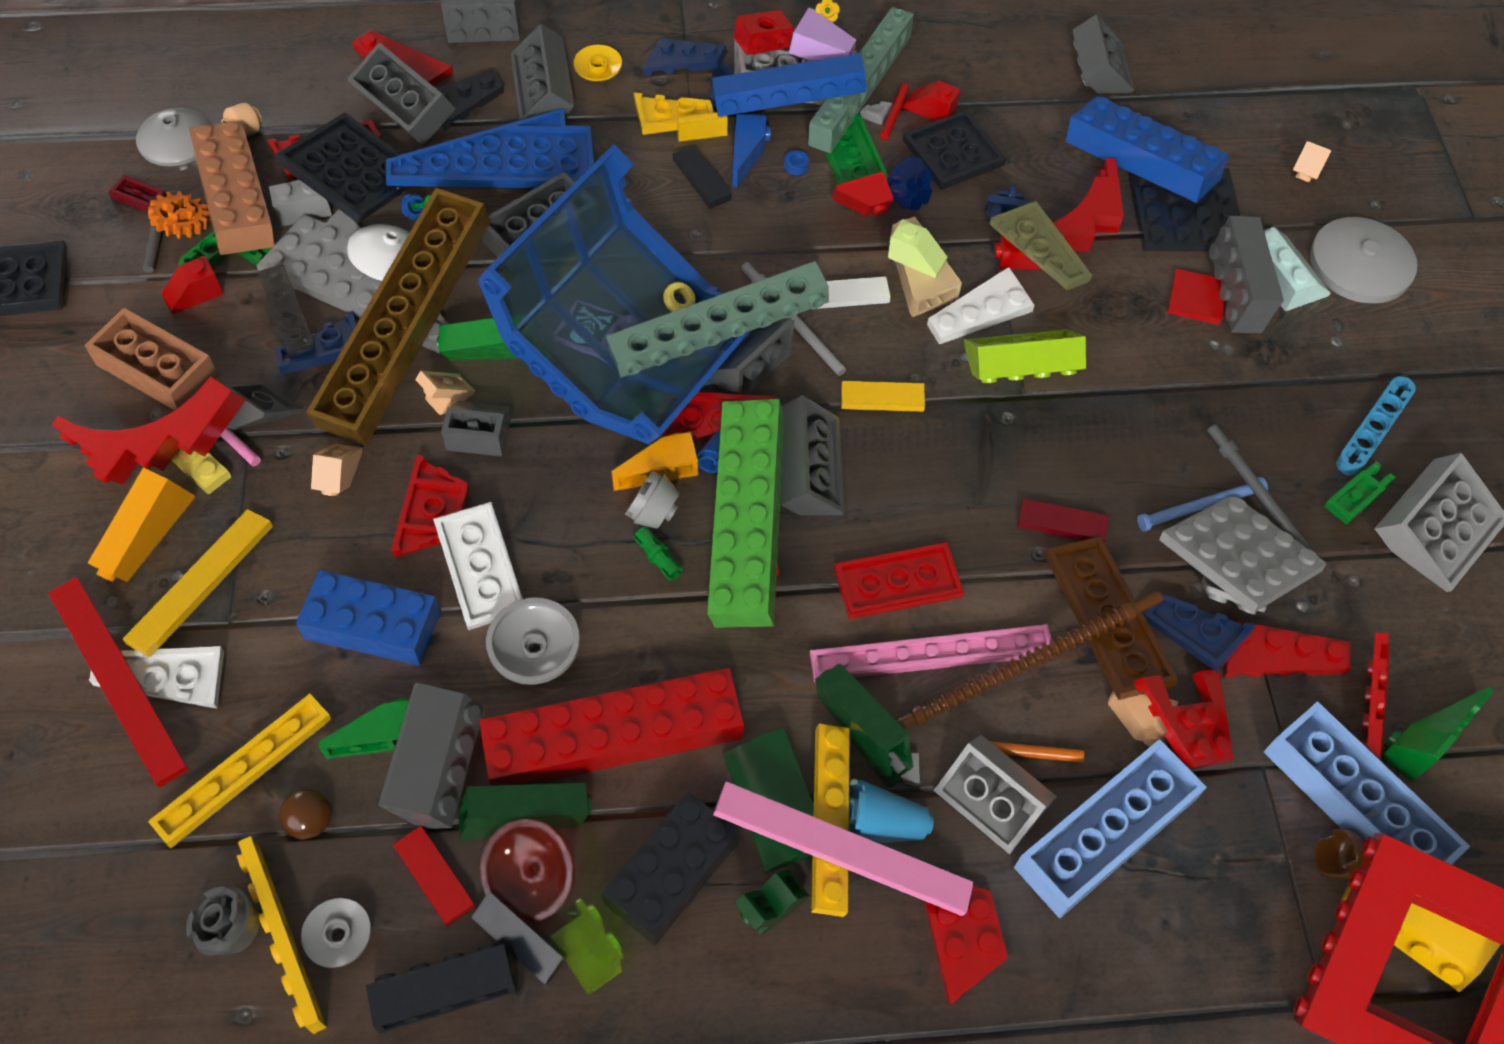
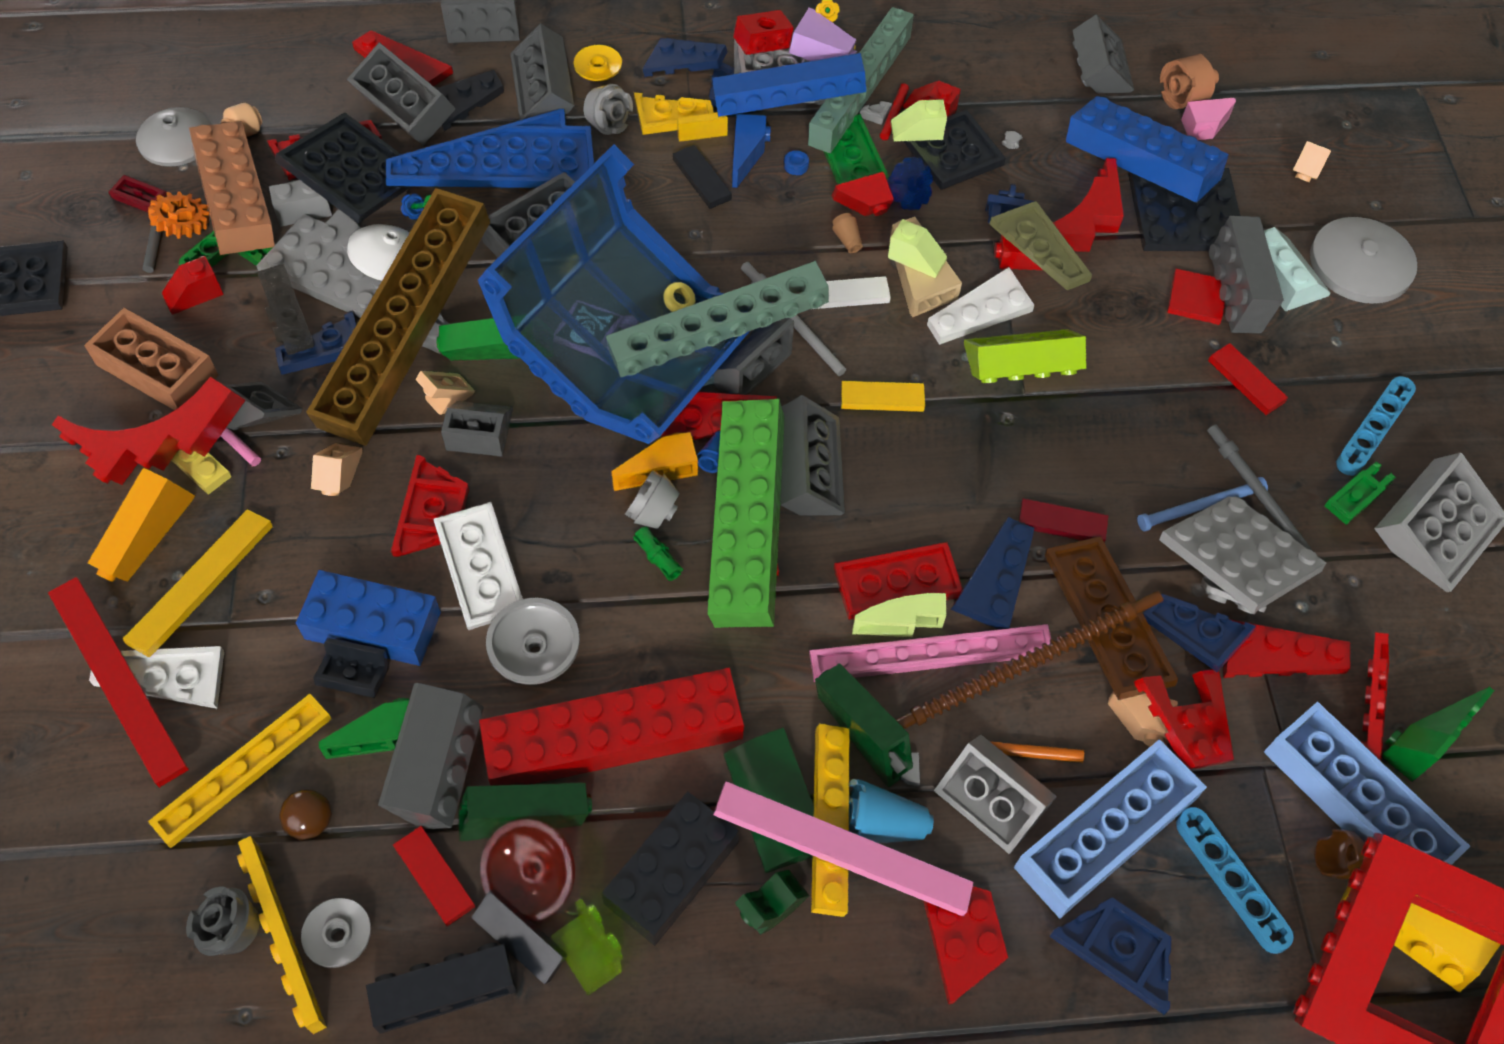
none -> black bracket [313,638,389,698]
none -> light grey cone [583,84,633,135]
none -> medium nougat cone [832,213,863,253]
none -> yellowish green slope [852,593,946,637]
none -> yellowish green slope [891,100,947,142]
none -> dark blue wing [950,517,1035,629]
none -> light grey piece [1002,131,1022,149]
none -> dark blue wing [1050,898,1171,1015]
none -> nougat brick [1160,54,1219,109]
none -> dark azure beam [1176,807,1294,954]
none -> bright pink slope [1181,98,1236,140]
none -> red tile [1208,343,1288,415]

